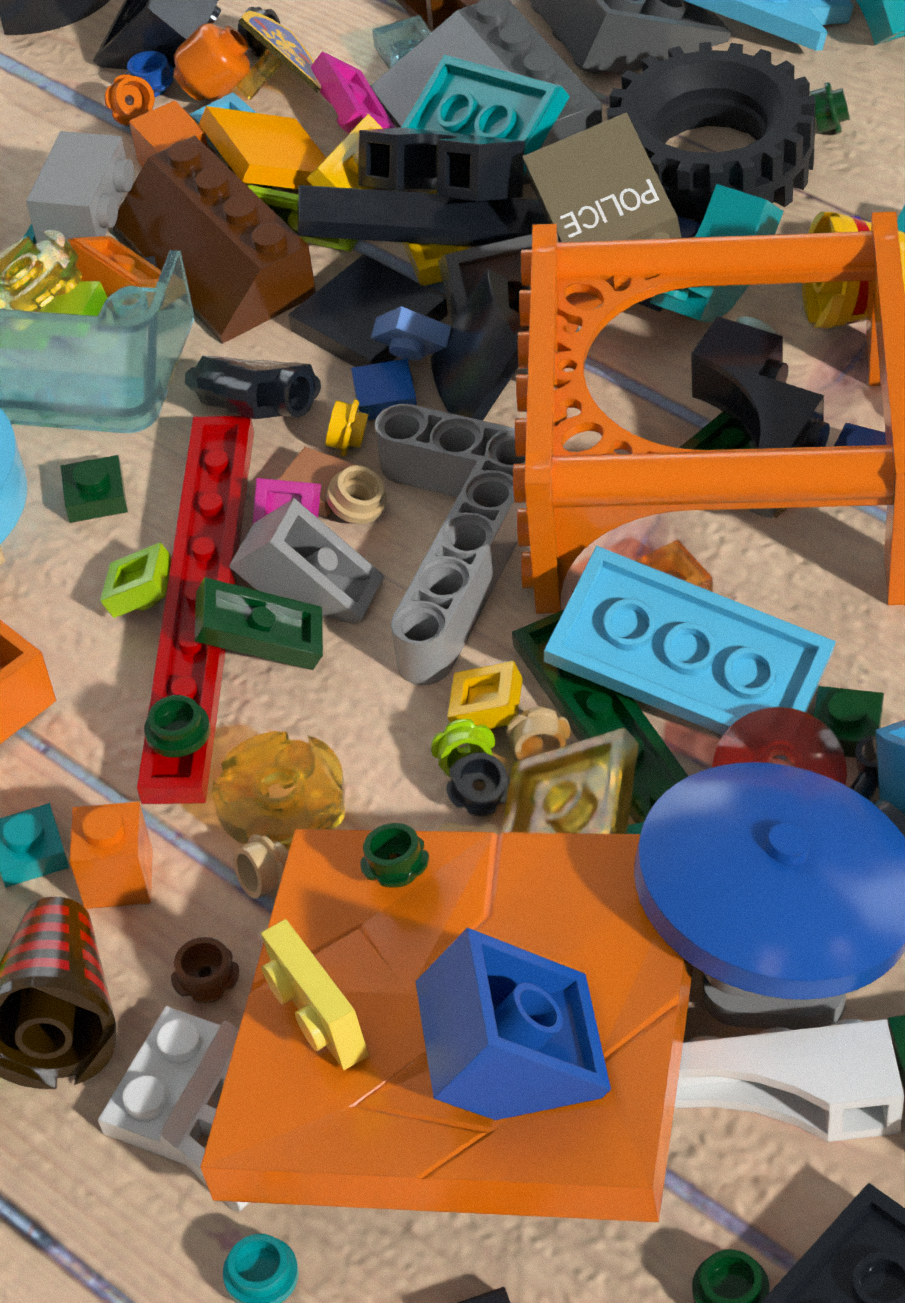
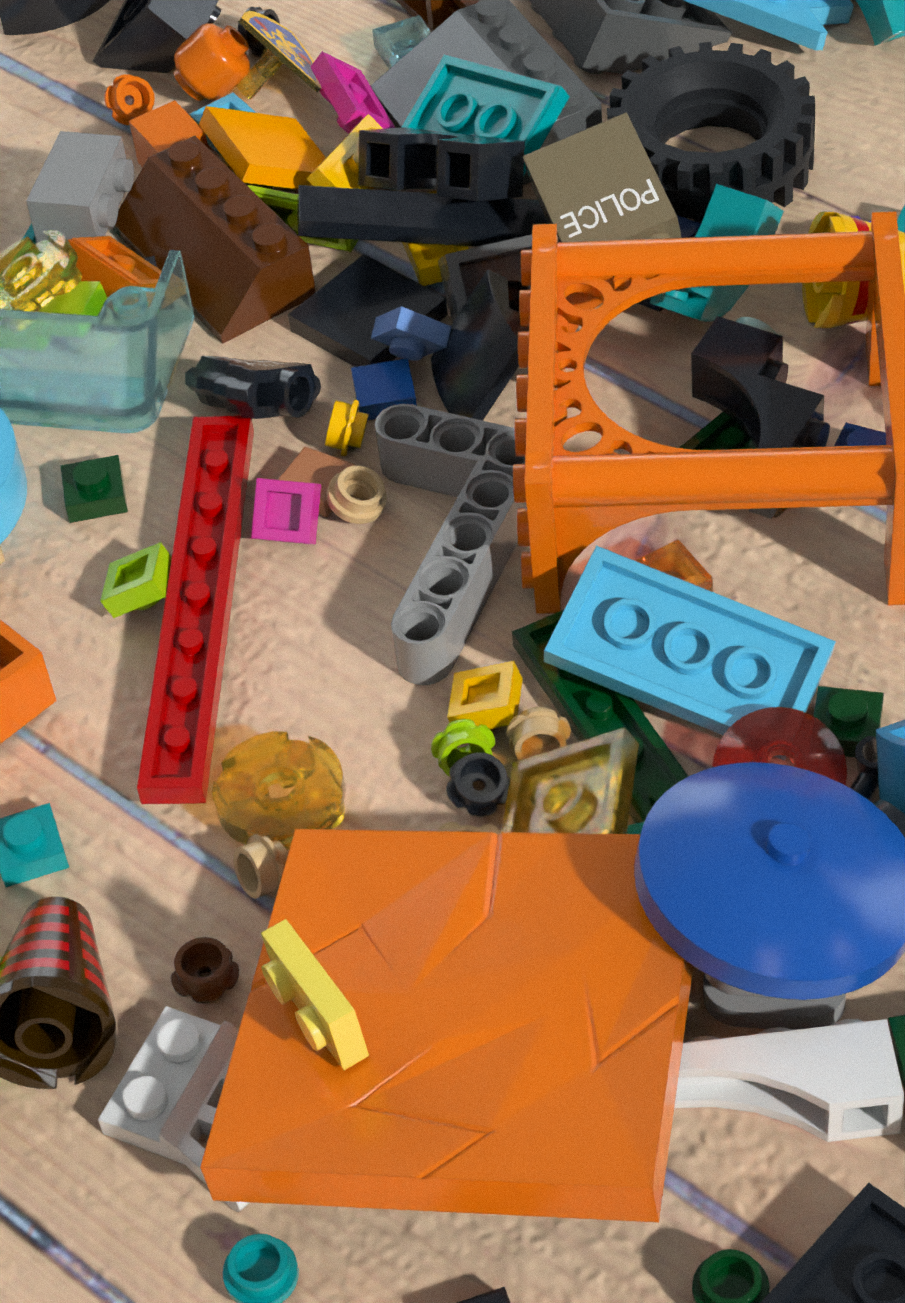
orange brick [69,801,153,909] -> none
blue plate [126,51,174,97] -> none
dark green plate [144,695,210,757] -> none
dark green plate [194,577,323,670] -> none
light grey slope [229,498,384,624] -> none
dark green plate [360,823,429,888] -> none
blue slope [415,928,611,1120] -> none
dark green plate [810,82,850,134] -> none

